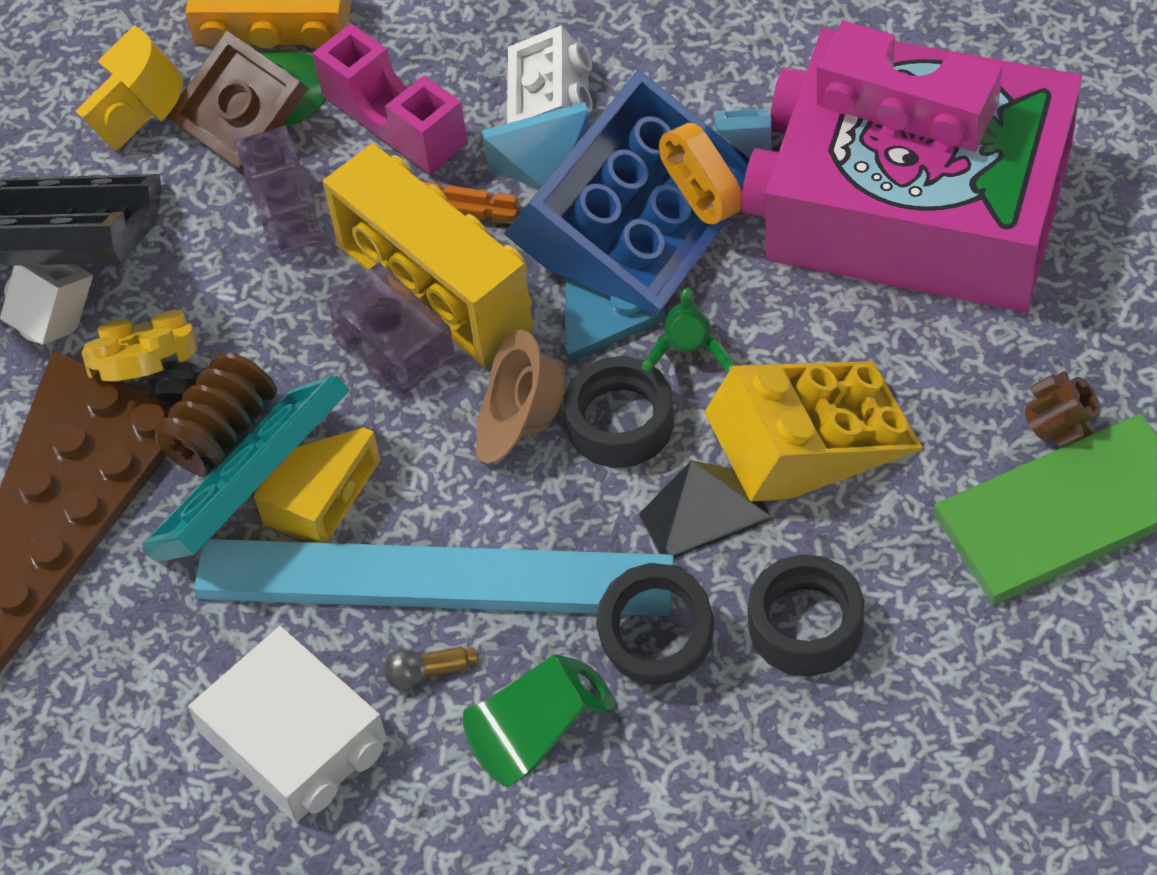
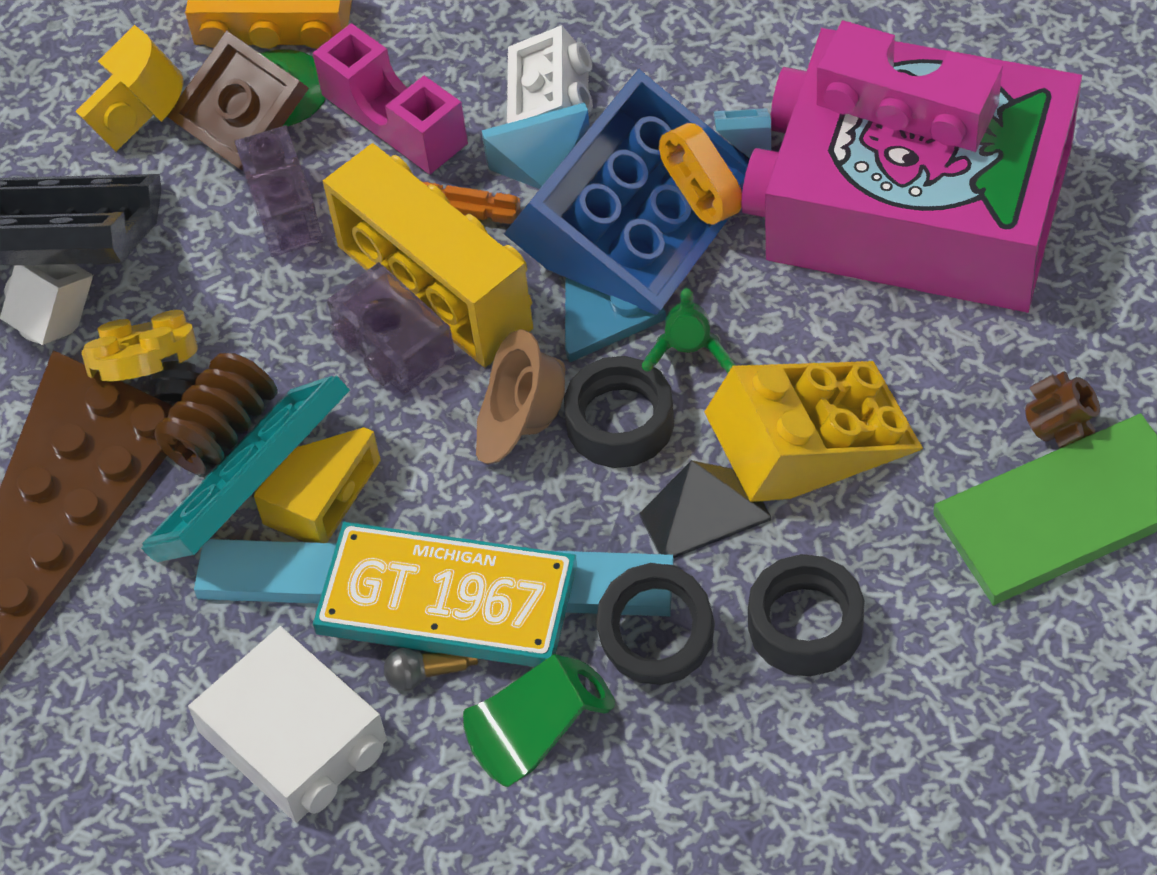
none -> tile [313,522,577,667]

